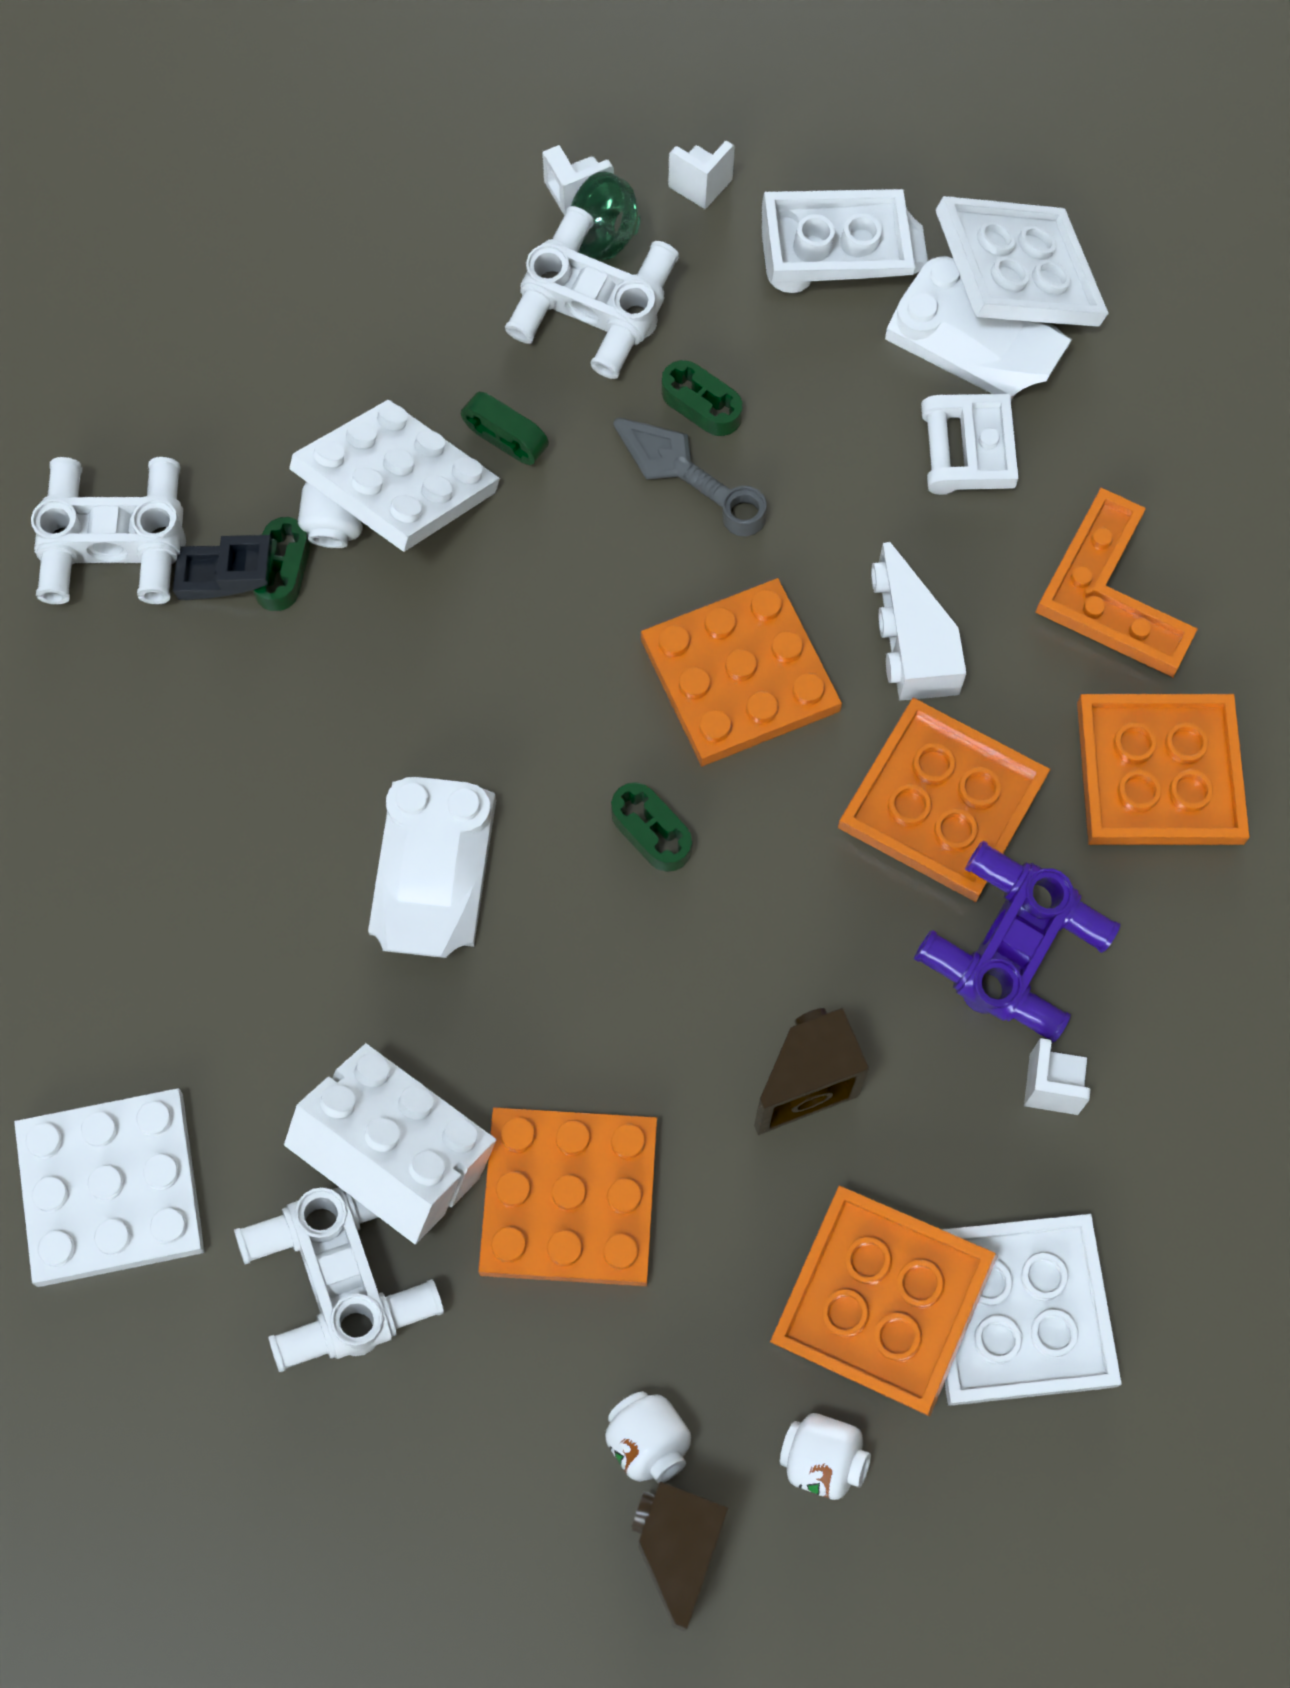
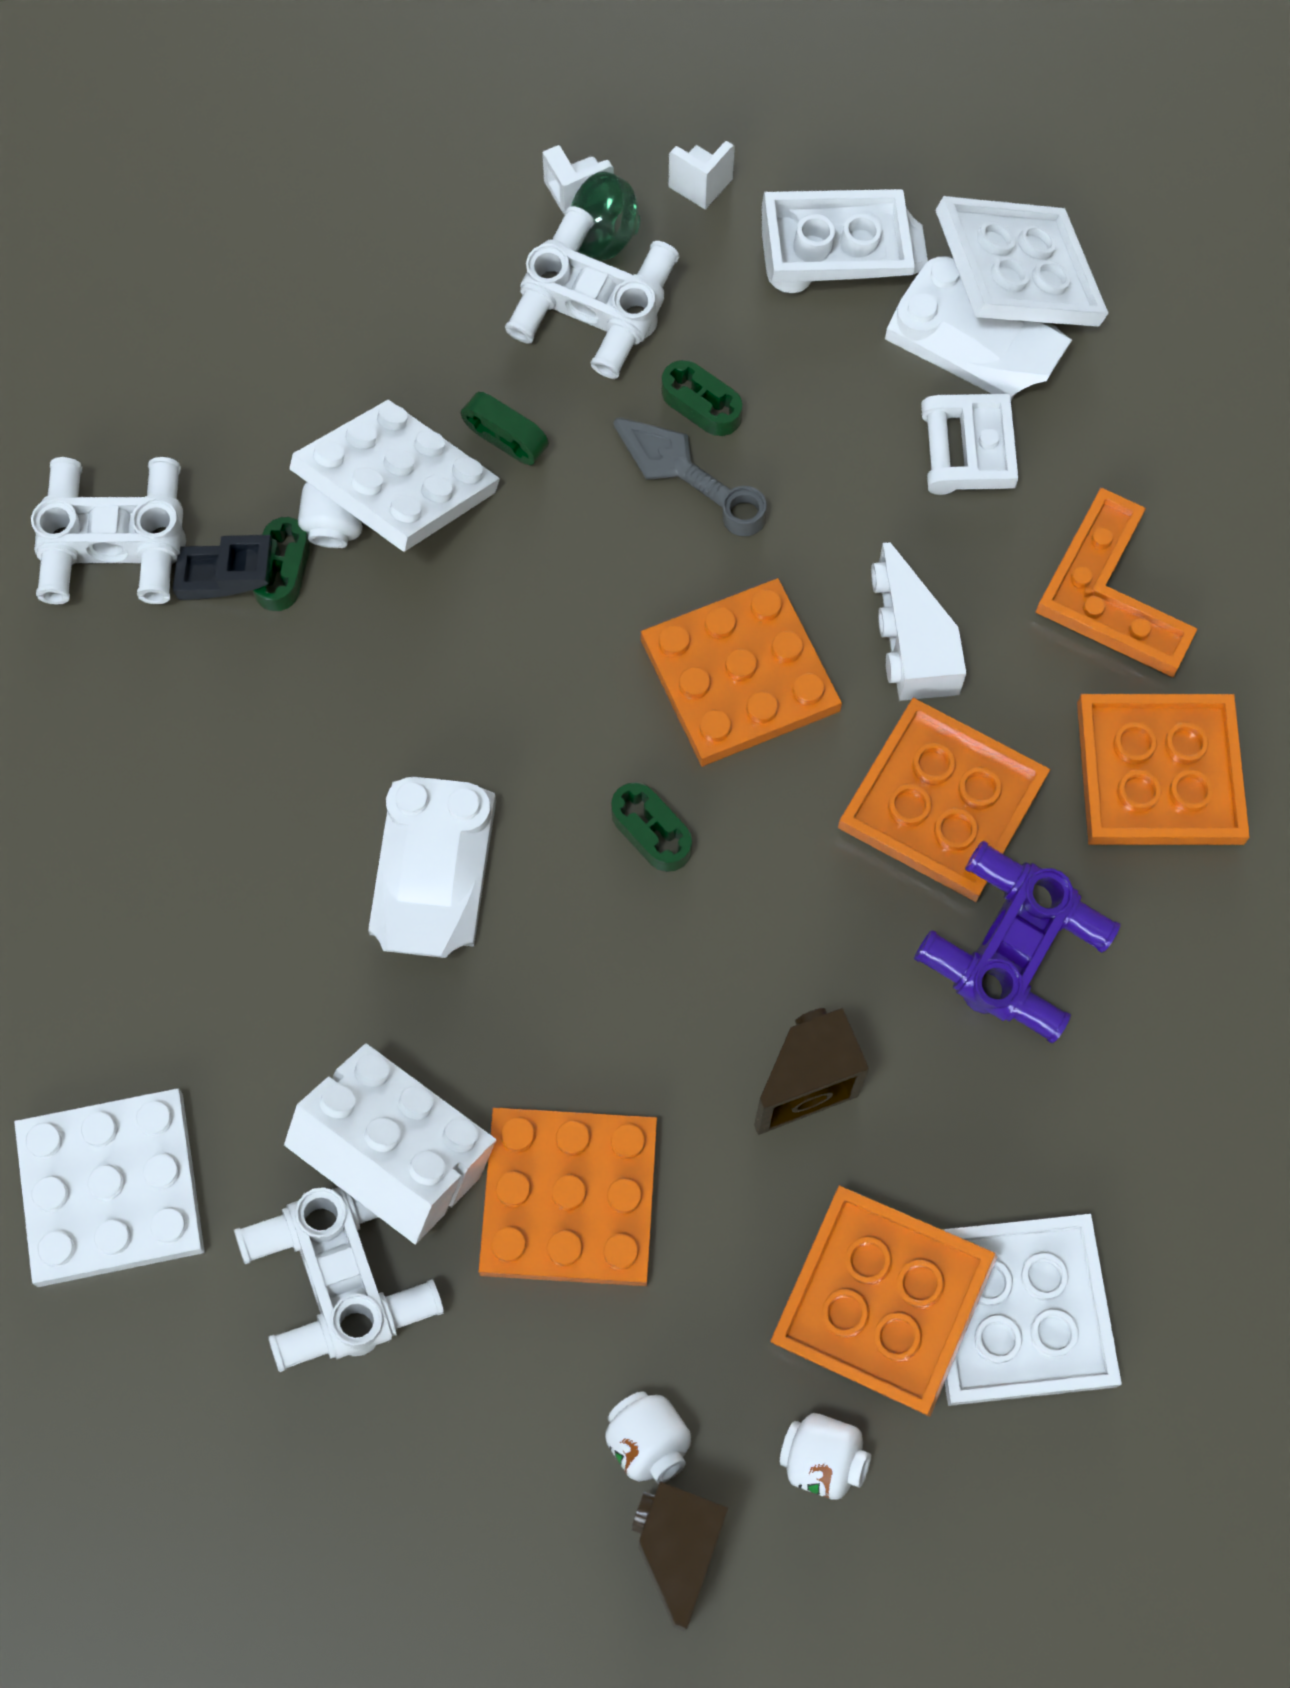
white panel [1024,1038,1091,1115] -> none

